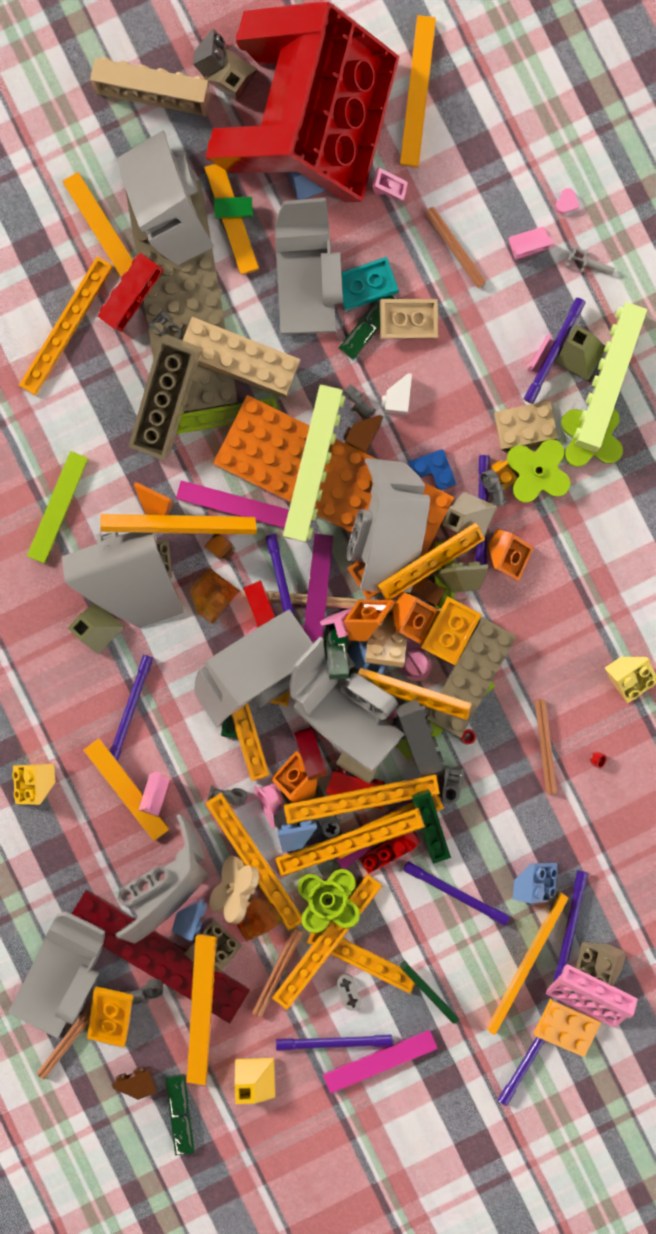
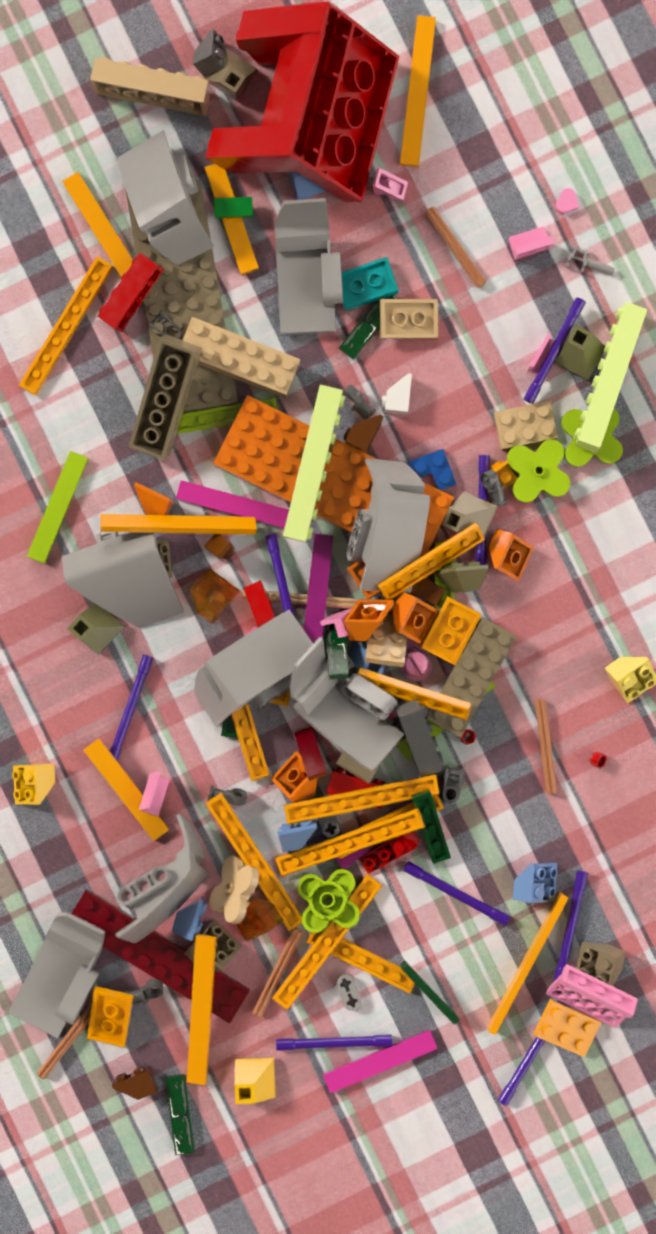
bright pink piece [254,784,283,829] -> none

